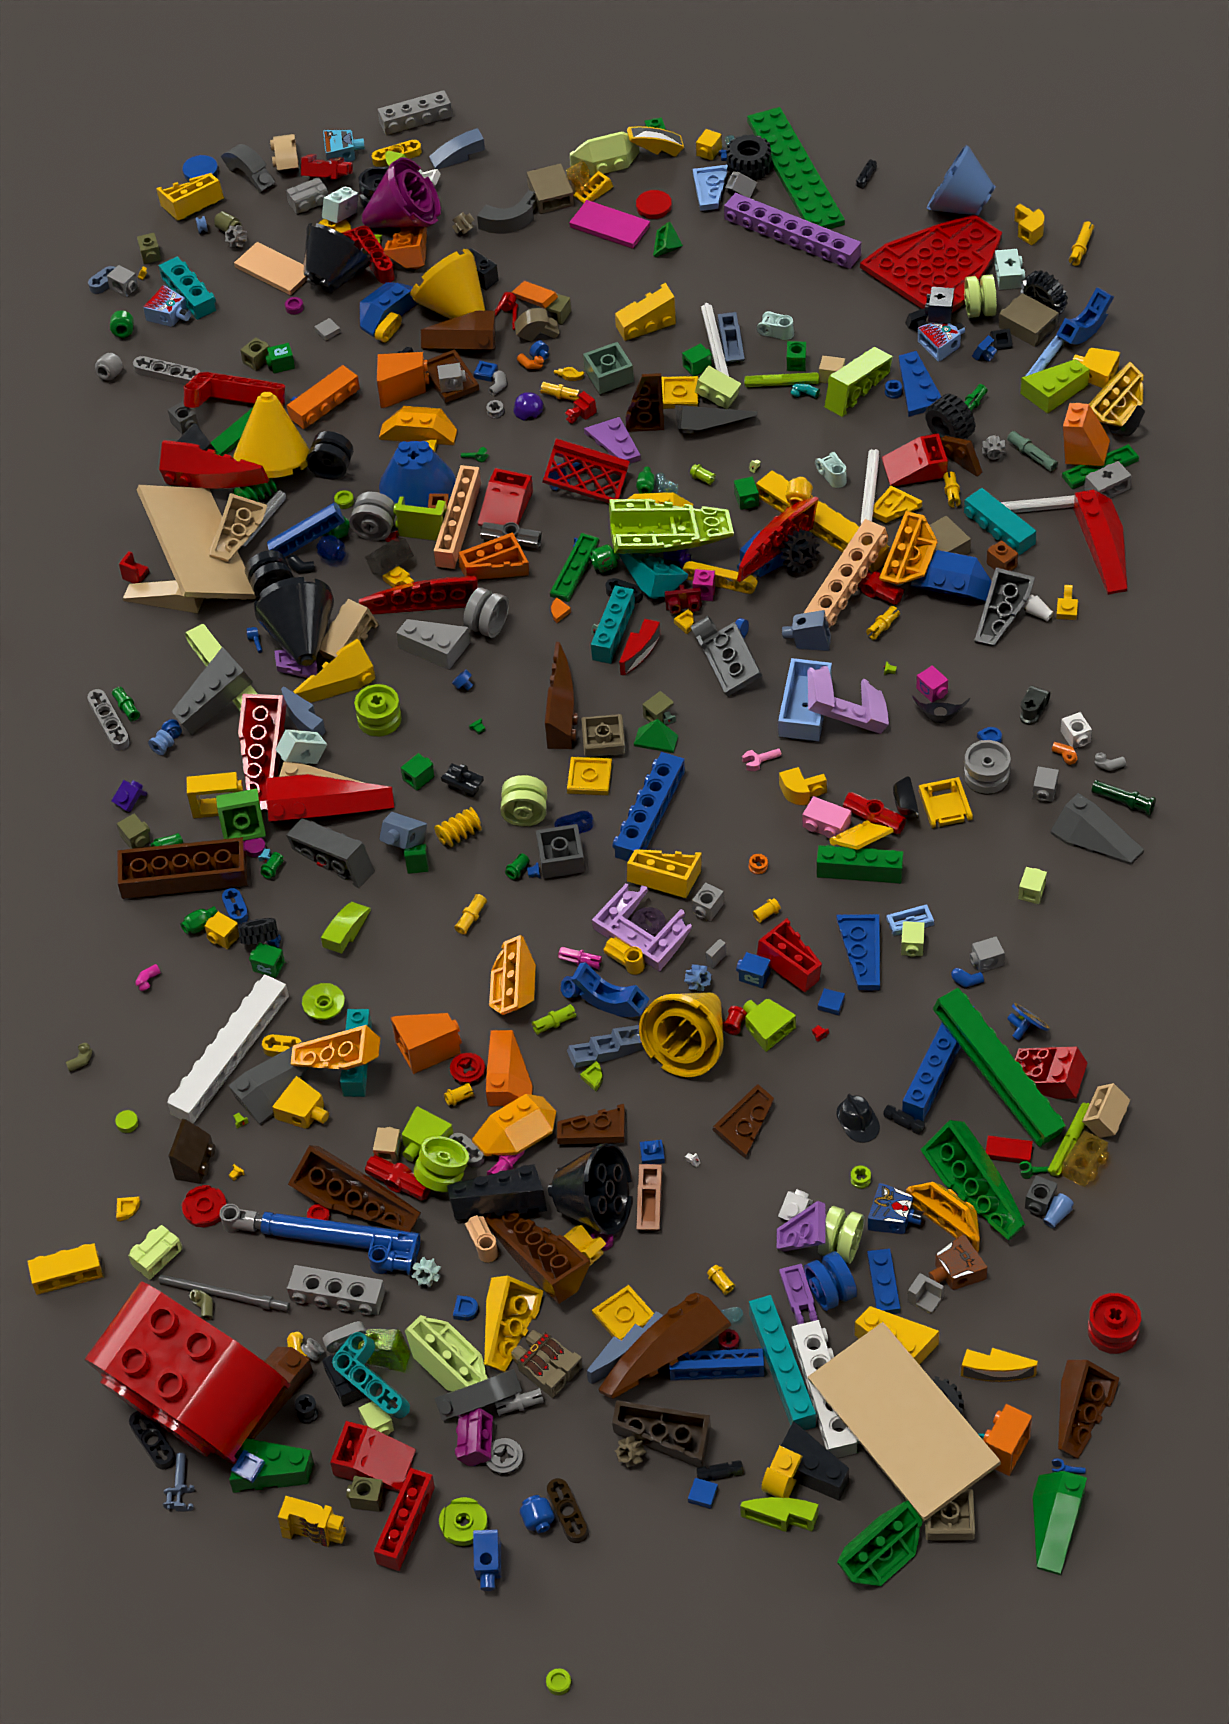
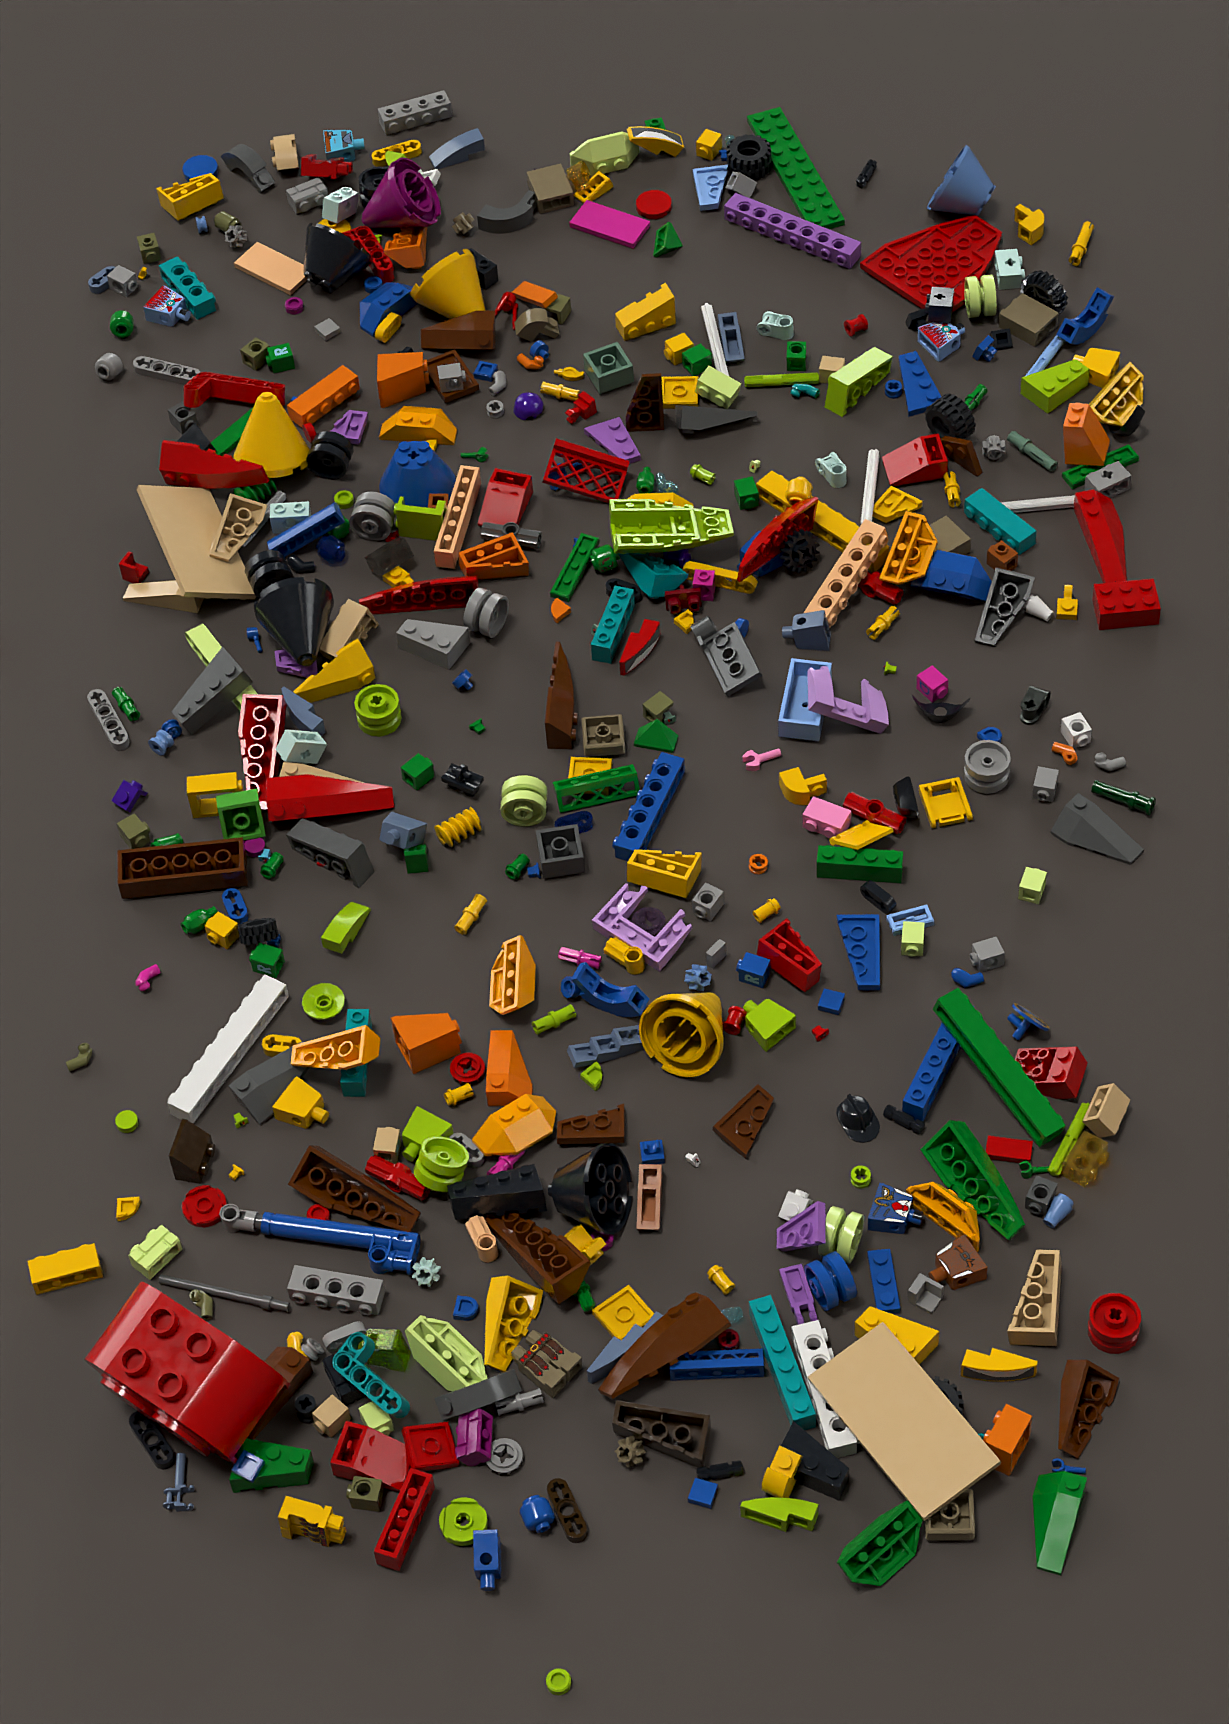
none -> light aqua brick [270,501,311,534]
none -> red tile [302,422,317,442]
none -> tan brick [312,1394,351,1438]
none -> medium lavender wing [331,410,368,445]
none -> blue tile [364,276,383,294]
none -> red tile [402,1422,459,1471]
none -> green fence [552,764,640,813]
none -> green axle [573,1279,595,1312]
none -> yellow brick [664,333,694,365]
none -> red bush [844,314,868,336]
none -> black beam [860,880,897,914]
none -> tan wedge [1007,1250,1062,1346]
none -> red brick [1092,578,1161,630]

